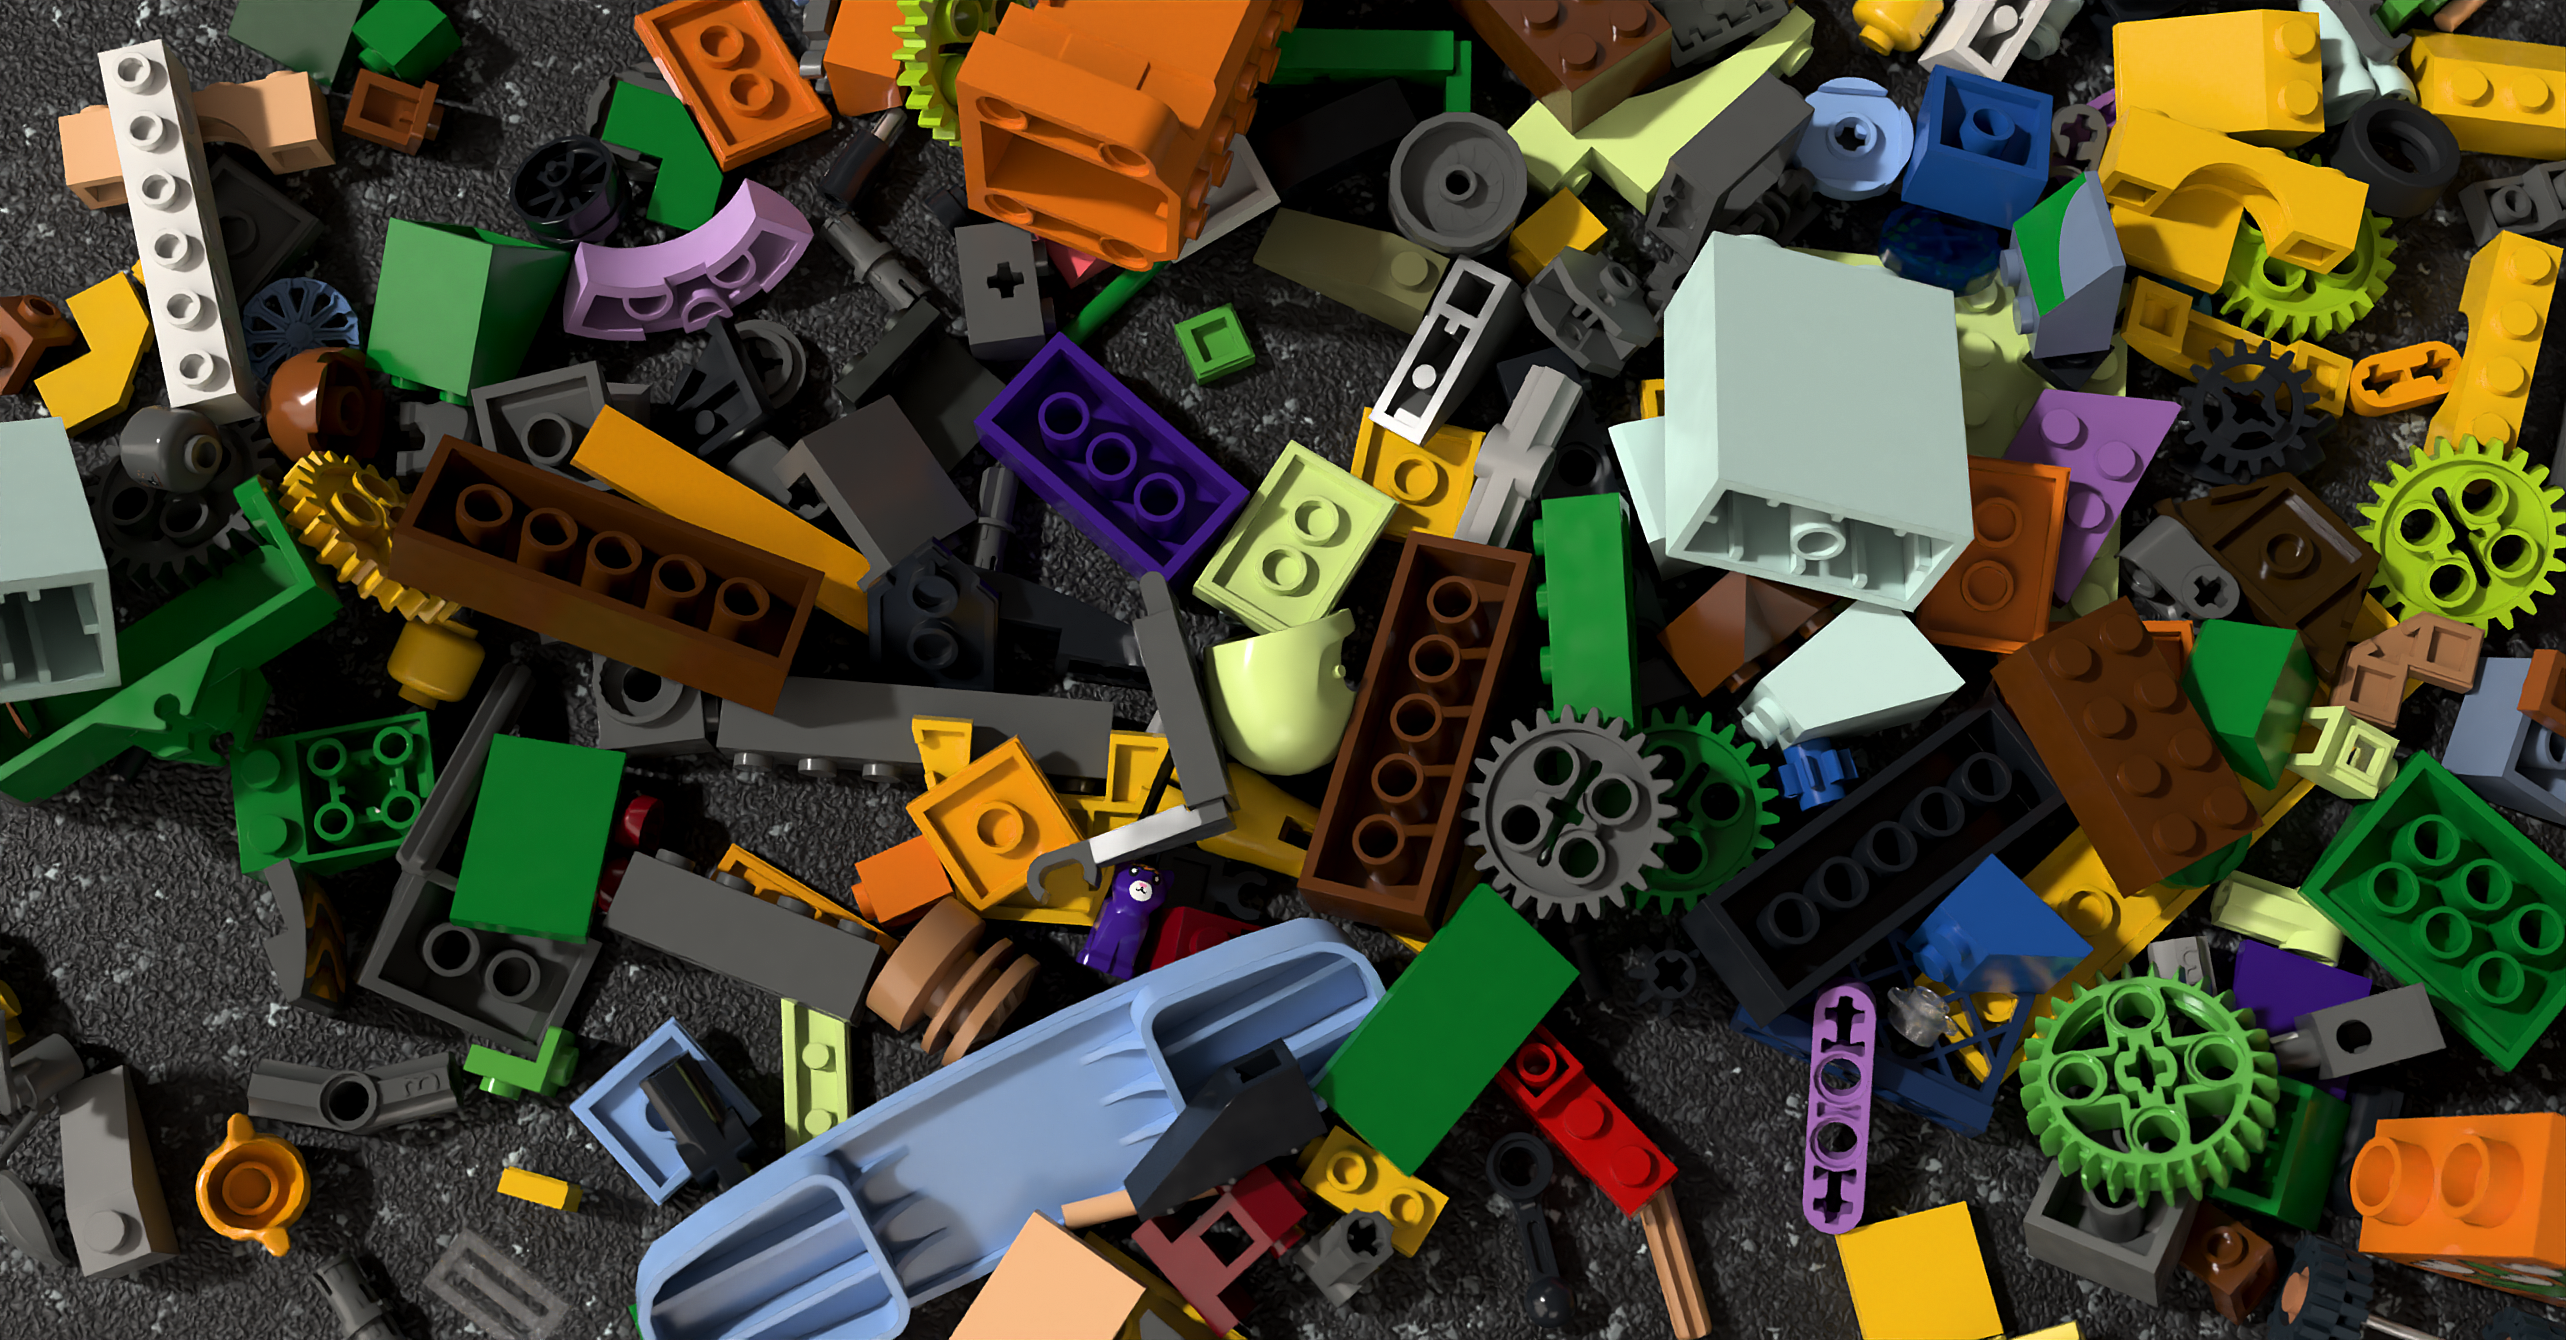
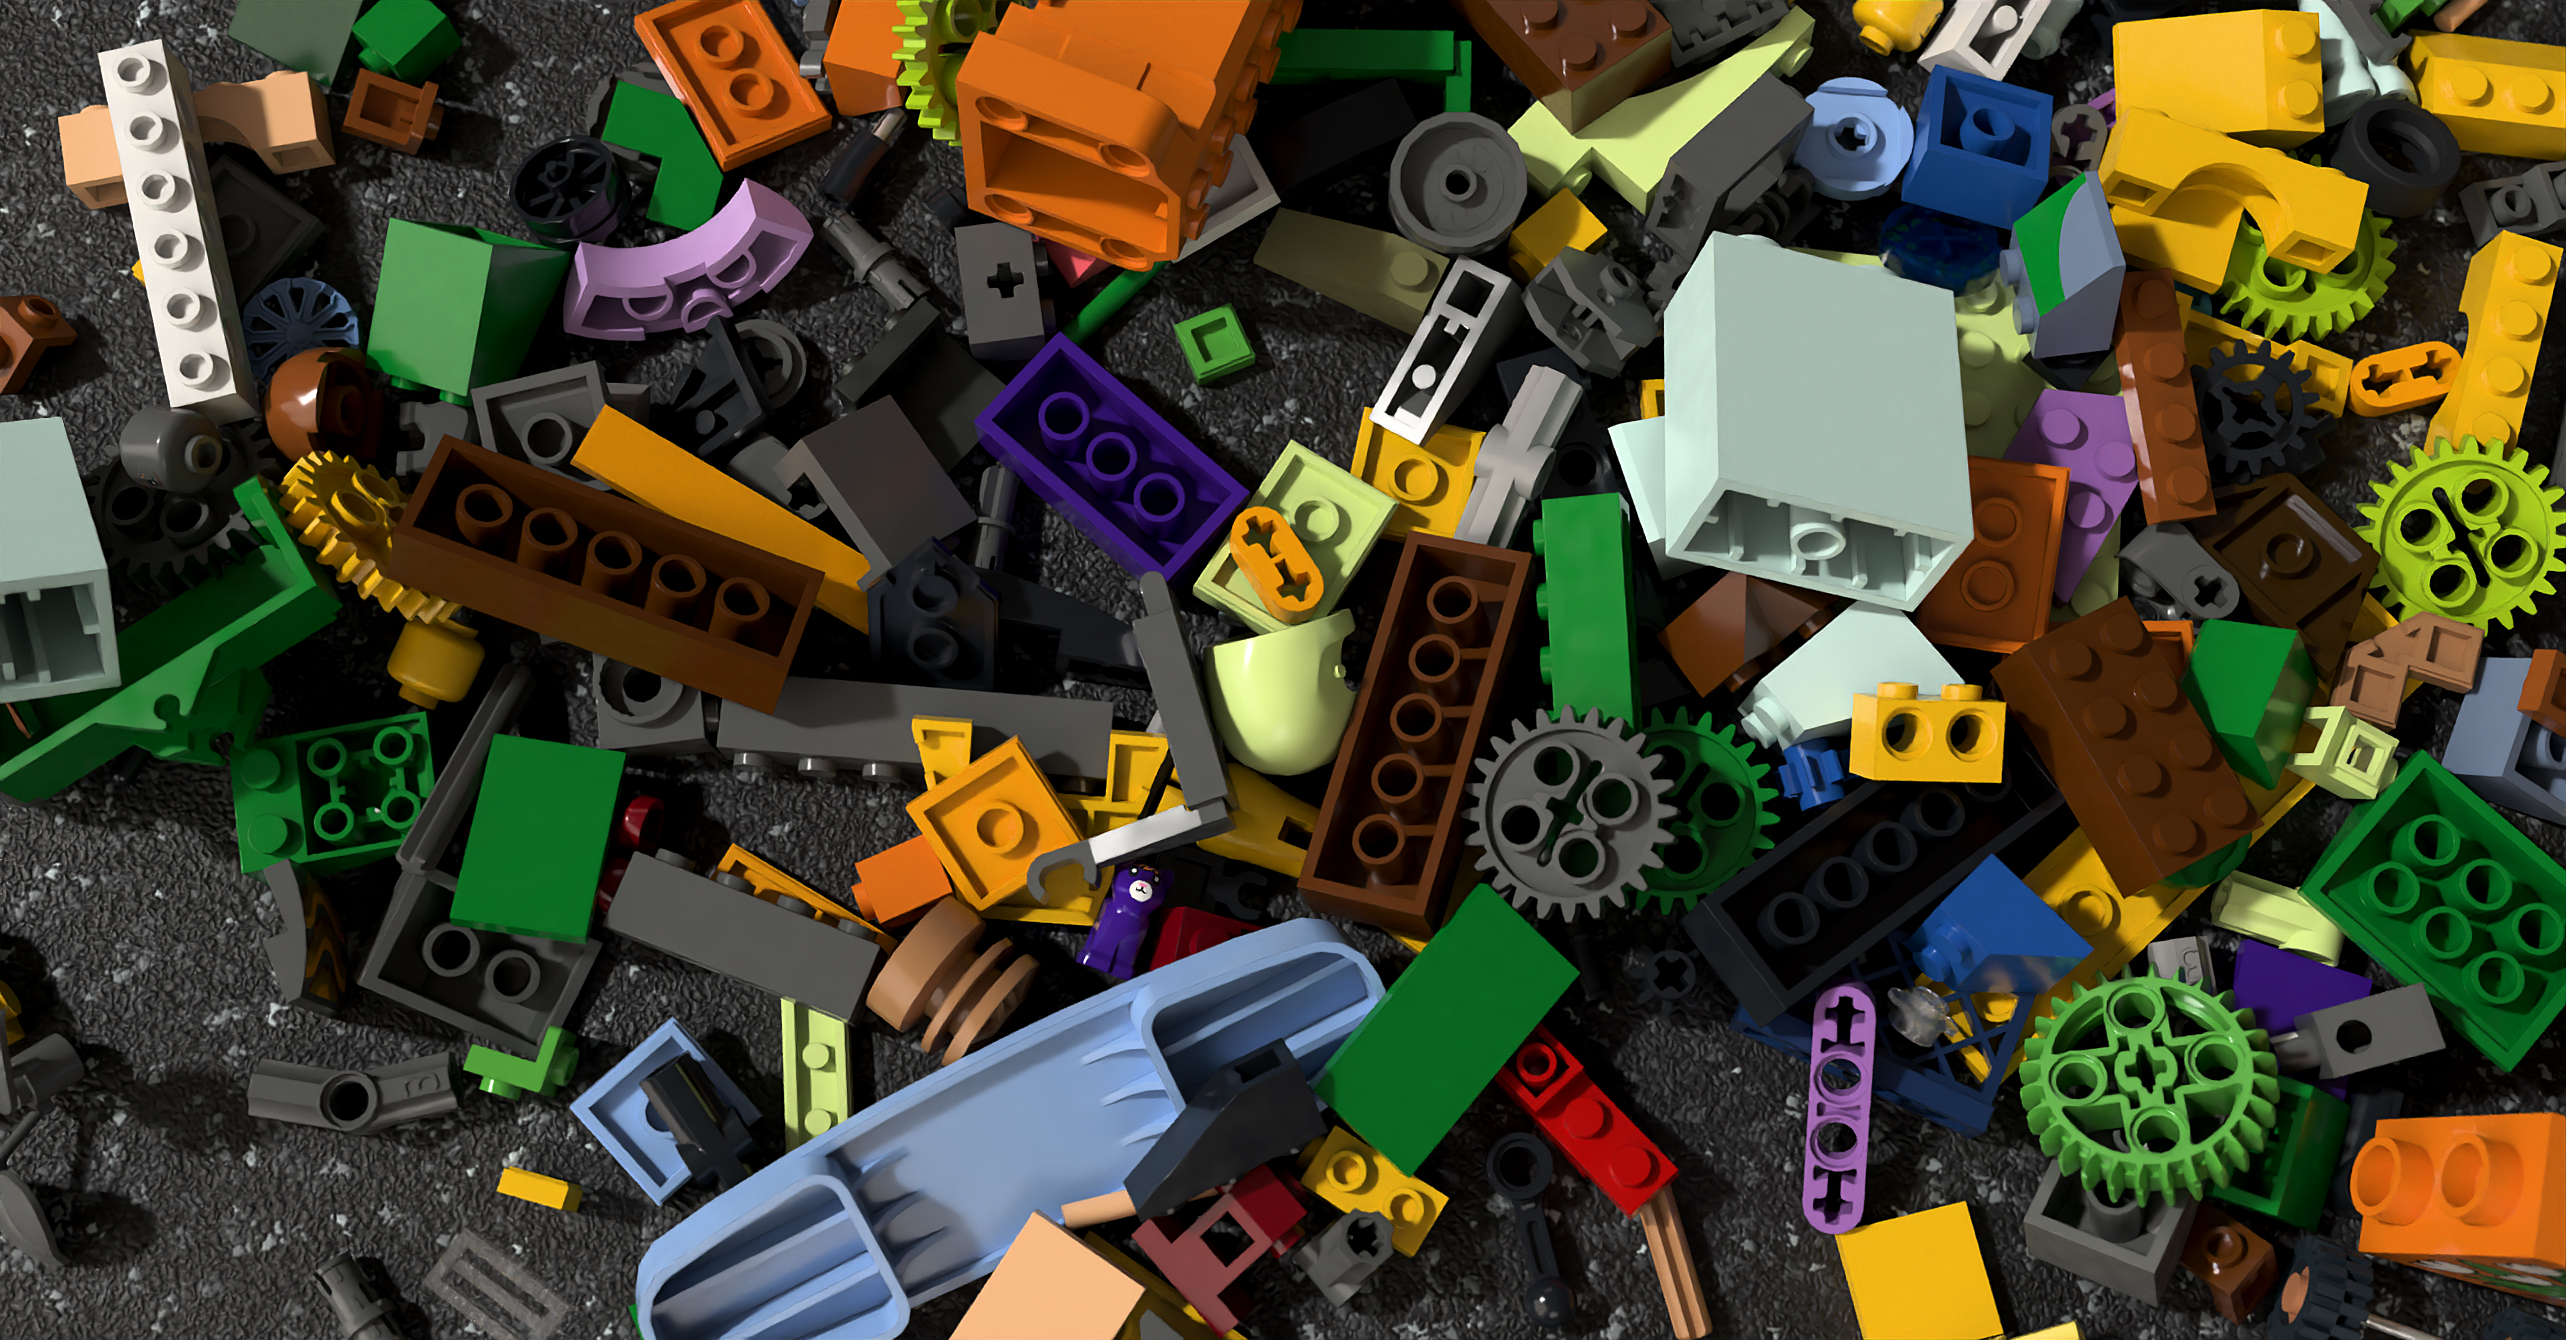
yellow tile [34,271,156,439] -> none
light grey slope [58,1065,181,1279] -> none
light orange hair [196,1113,311,1257] -> none
none -> light orange beam [1229,506,1324,623]
none -> yellow brick [1849,682,2006,783]
none -> dark orange plate [2112,268,2217,526]

